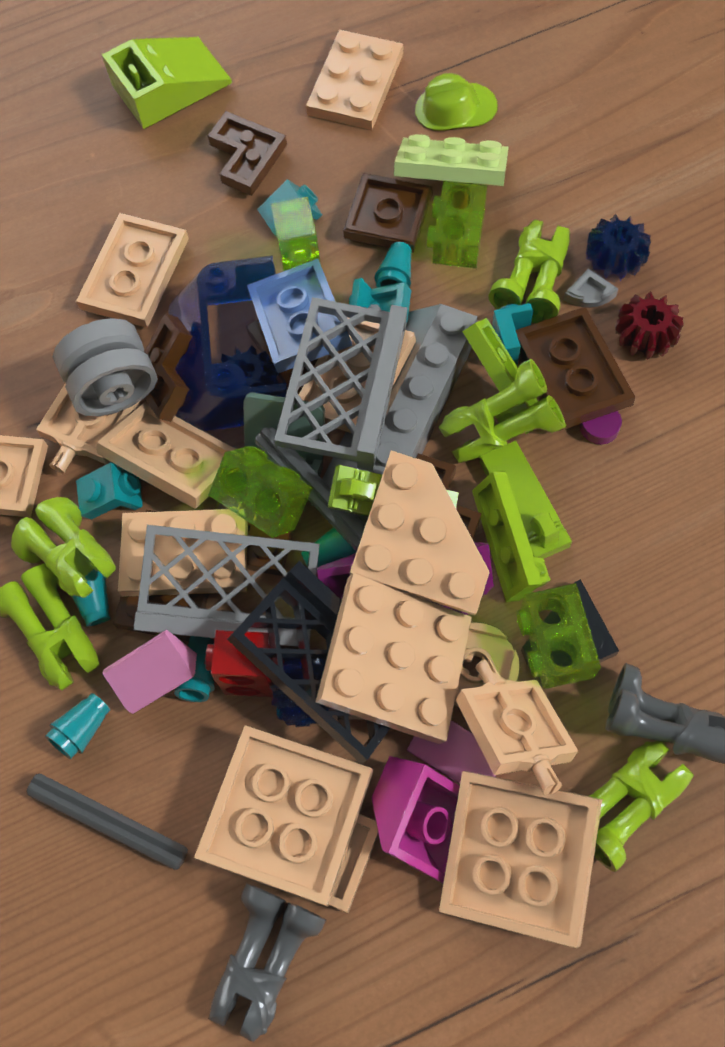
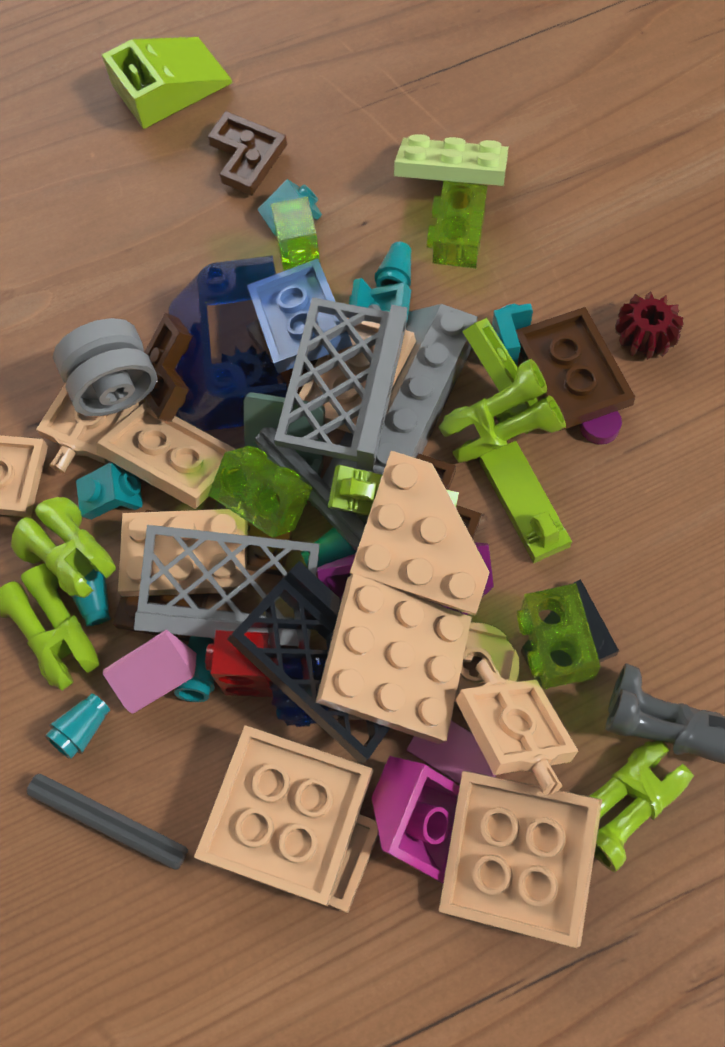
light nougat plate [76,213,189,328] -> none
dark grey piece [208,883,326,1042] -> none
light nougat plate [306,30,403,130] -> none
reddish brown plate [343,173,432,253] -> none
lime piece [415,73,498,131] -> none
lime hinge [472,471,551,602] -> none
lime piece [488,220,570,323] -> none
light grey tile [564,269,618,307] -> none
clear blue gear [586,214,651,280] -> none

